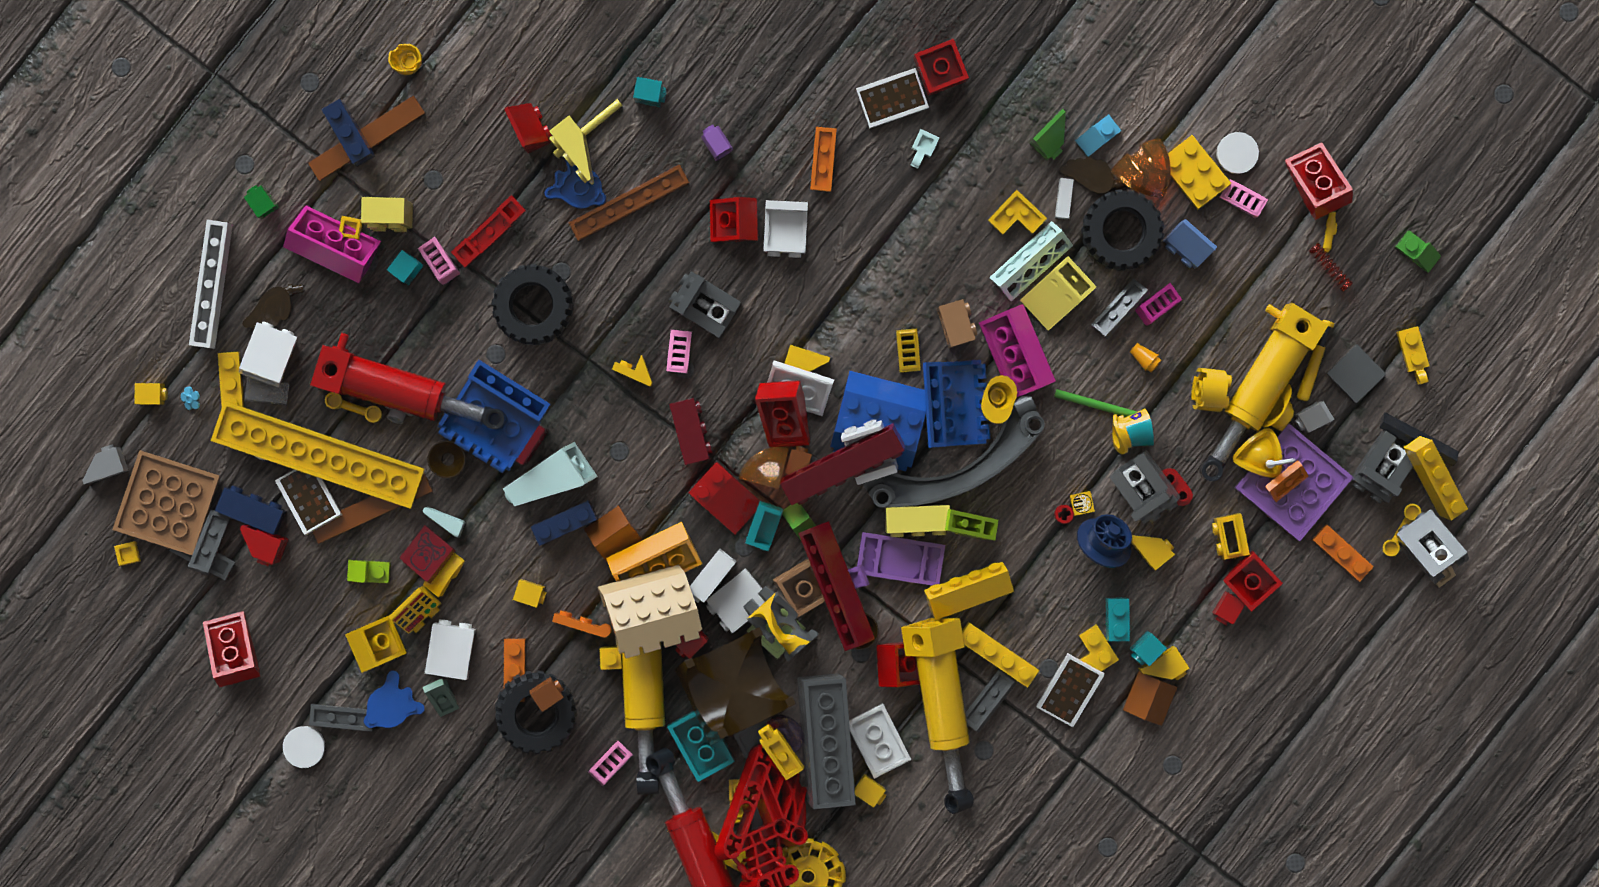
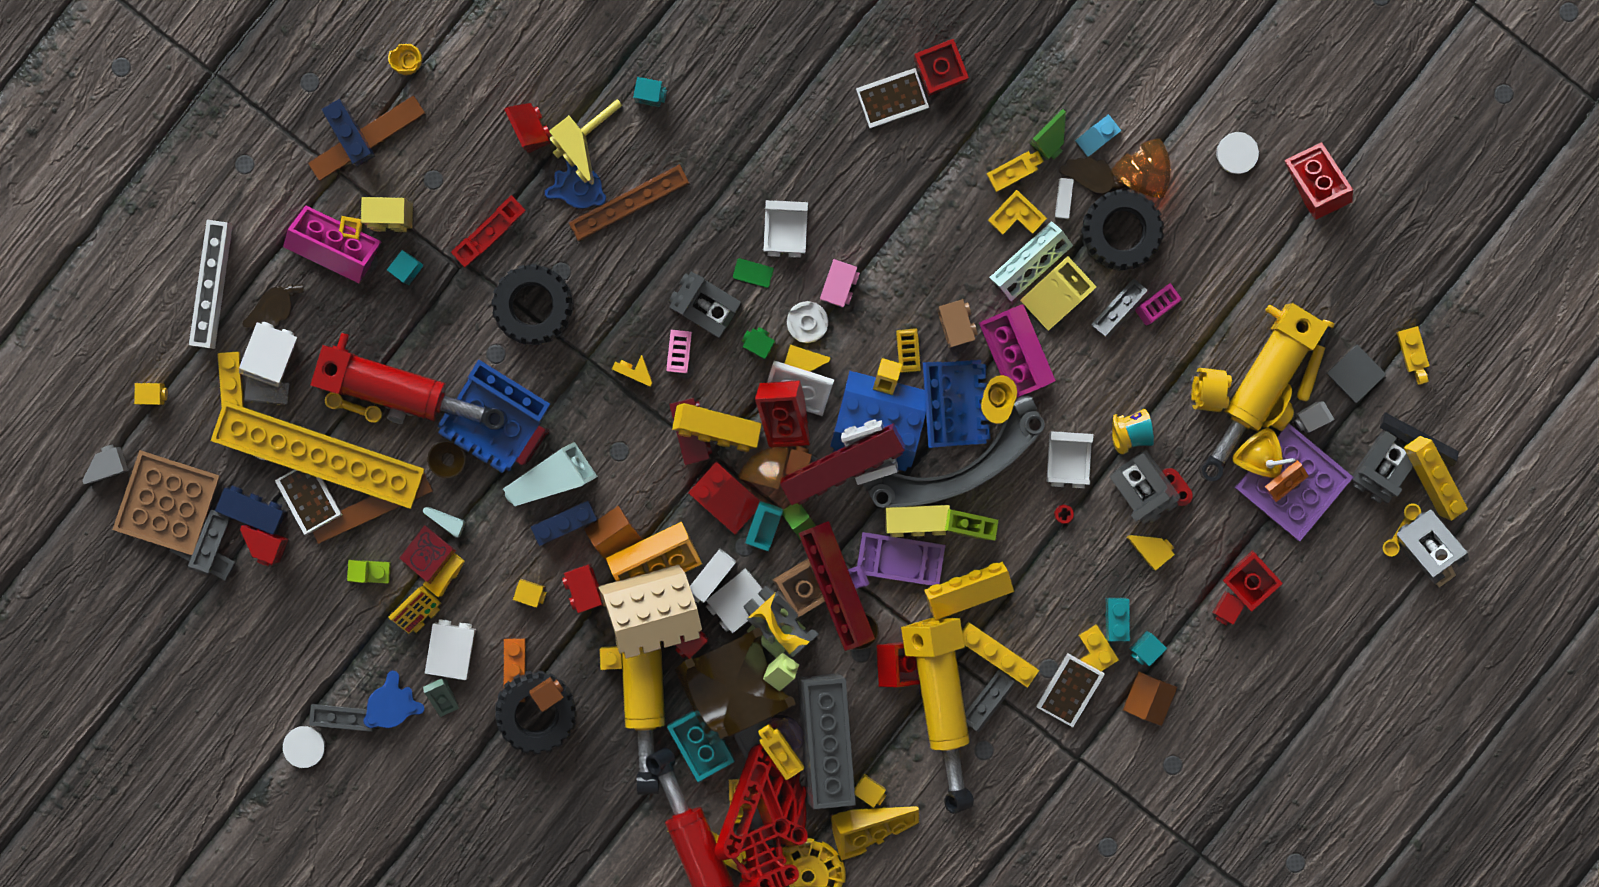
yellow tile [114,541,141,566] -> none
medium azure plant [181,386,200,410] -> none
red slope [203,611,260,688] -> none
green brick [244,185,279,220] -> none
yellow slope [345,615,407,673] -> none
bright pink slope [418,237,460,285] -> none
orange plate [552,610,612,637] -> none
bright pink slope [588,741,633,786] -> none
medium lavender brick [701,125,733,161] -> none
red slope [710,197,758,242] -> none
orange plate [810,127,837,192] -> none
white tile [849,703,911,779] -> none
light aqua plate [911,129,939,169] -> none
bright green bar [1054,389,1137,417] -> none
yellow tile [1069,491,1095,516] -> none
dark blue piece [1077,514,1132,568] -> none
light orange cone [1130,343,1162,373] -> none
yellow slope [1138,646,1190,680] -> none
yellow plate [1159,135,1231,210] -> none
medium blue slope [1164,219,1217,269] -> none
yellow window [1212,513,1250,560] -> none
bright pink slope [1219,179,1268,218] -> none
clear red piece [1308,243,1353,292] -> none
orange plate [1312,524,1374,582] -> none
yellow piece [1323,212,1337,253] -> none
bright green slope [1395,230,1441,273] -> none
none -> red brick [562,563,603,613]
none -> yellow brick [672,403,762,452]
none -> green sticker [733,258,774,288]
none -> green brick [742,327,775,360]
none -> yellowish green brick [763,653,799,691]
none -> white tile [787,301,828,343]
none -> bright pink brick [820,259,860,308]
none -> yellow wedge [831,806,919,861]
none -> yellow brick [873,358,902,395]
none -> yellow hinge [986,151,1044,192]
none -> white panel [1046,431,1093,488]

